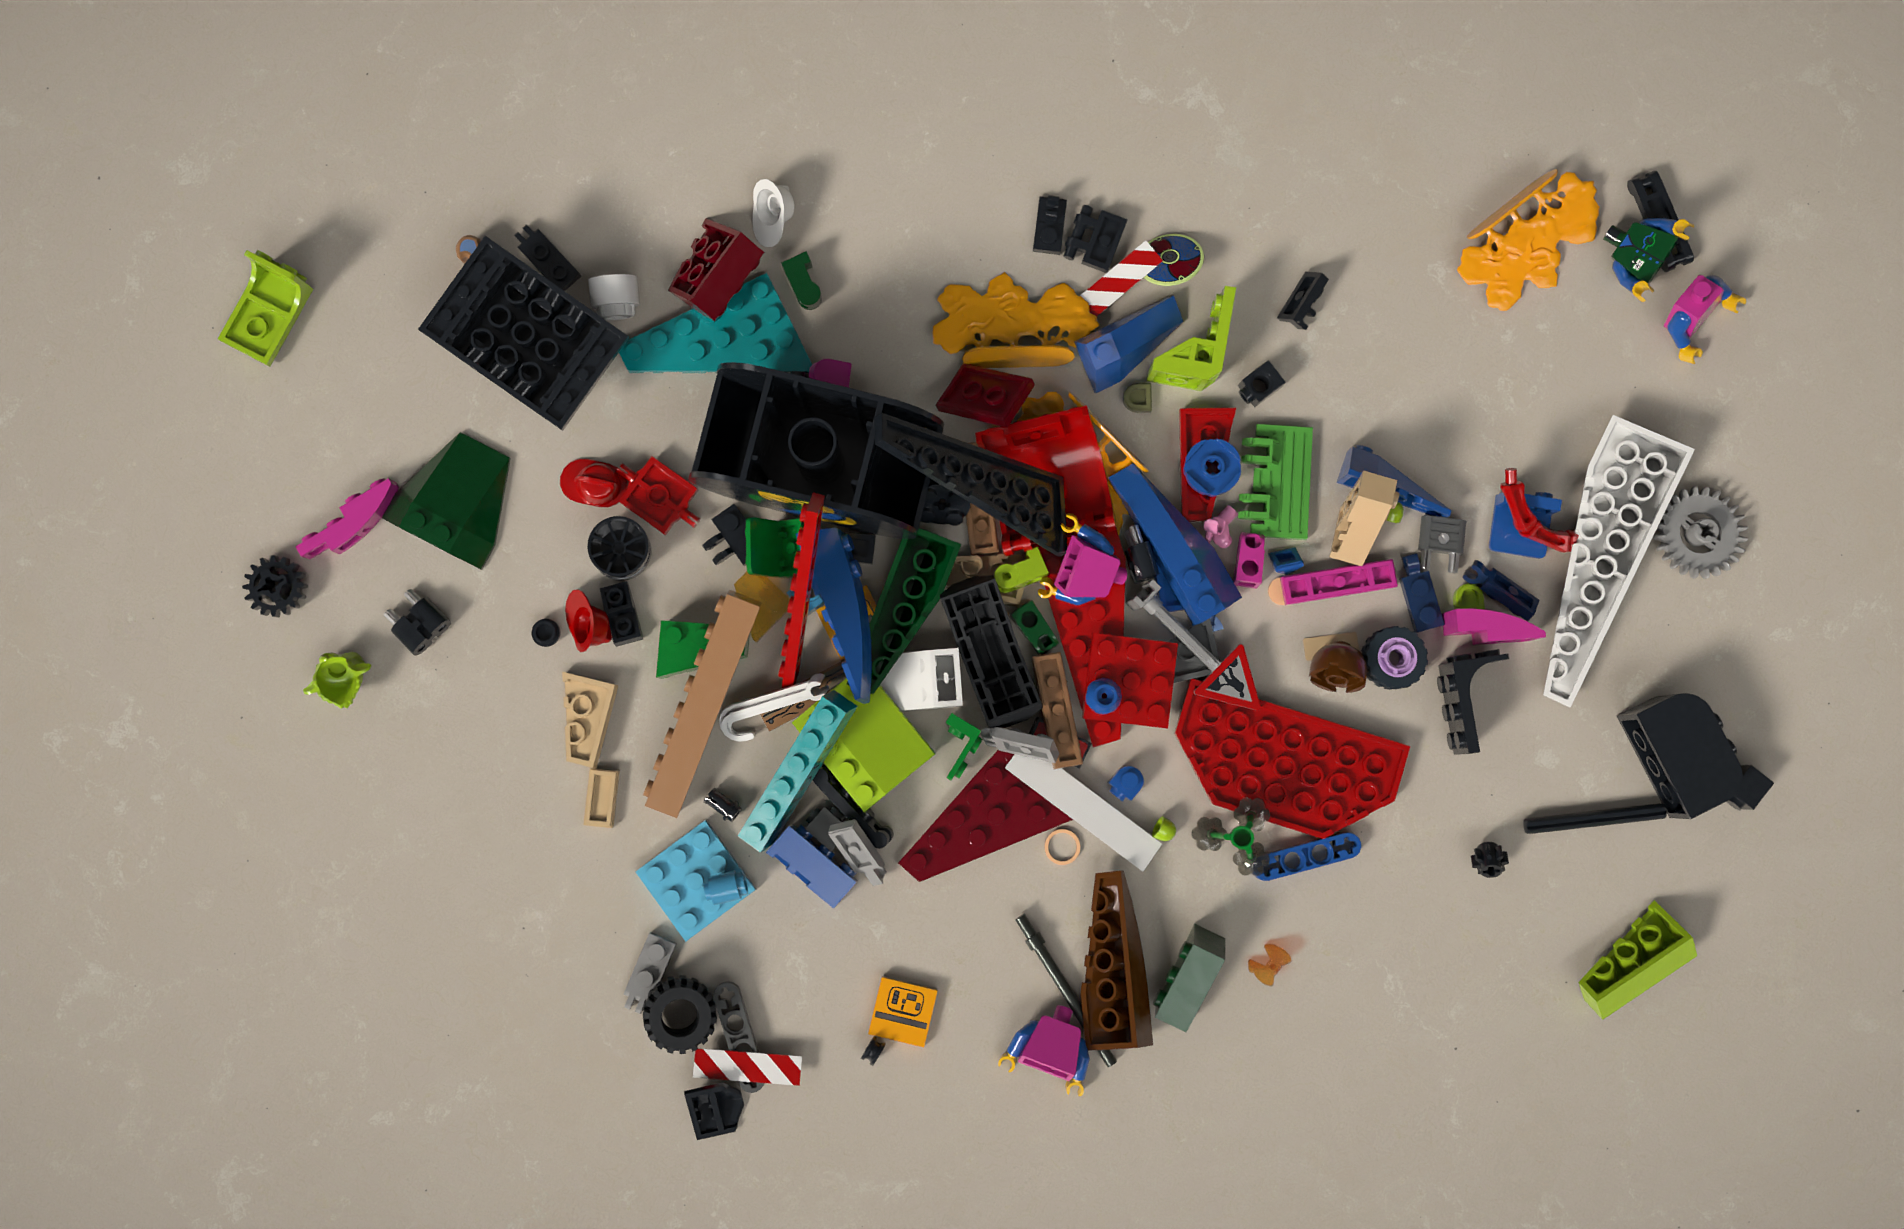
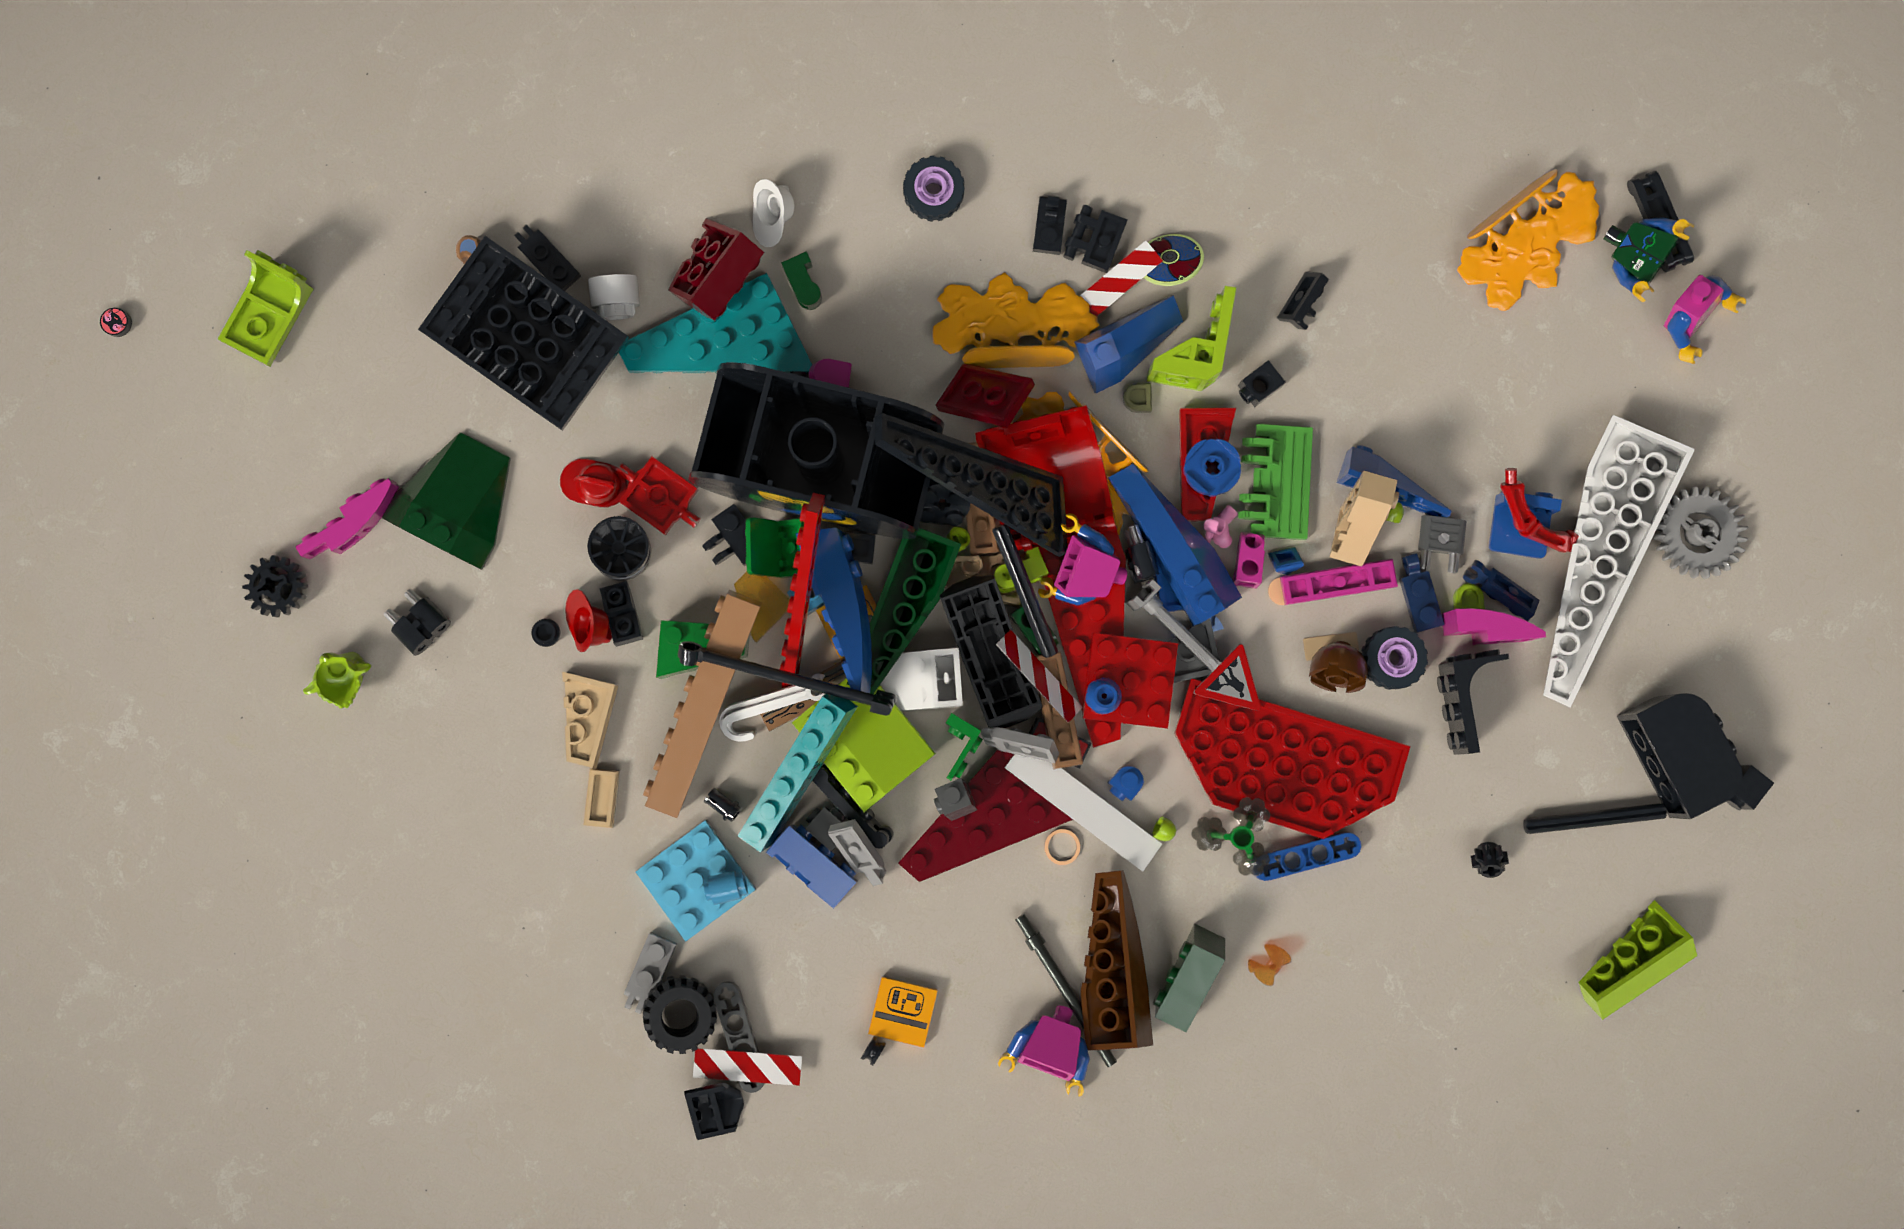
none -> tile [100,307,132,337]
none -> black hinge [678,641,897,716]
none -> black wheel [903,155,965,222]
none -> dark grey brick [934,778,978,821]
none -> lime hinge [946,527,970,552]
none -> black axle [992,524,1058,658]
none -> sticker [996,630,1083,723]

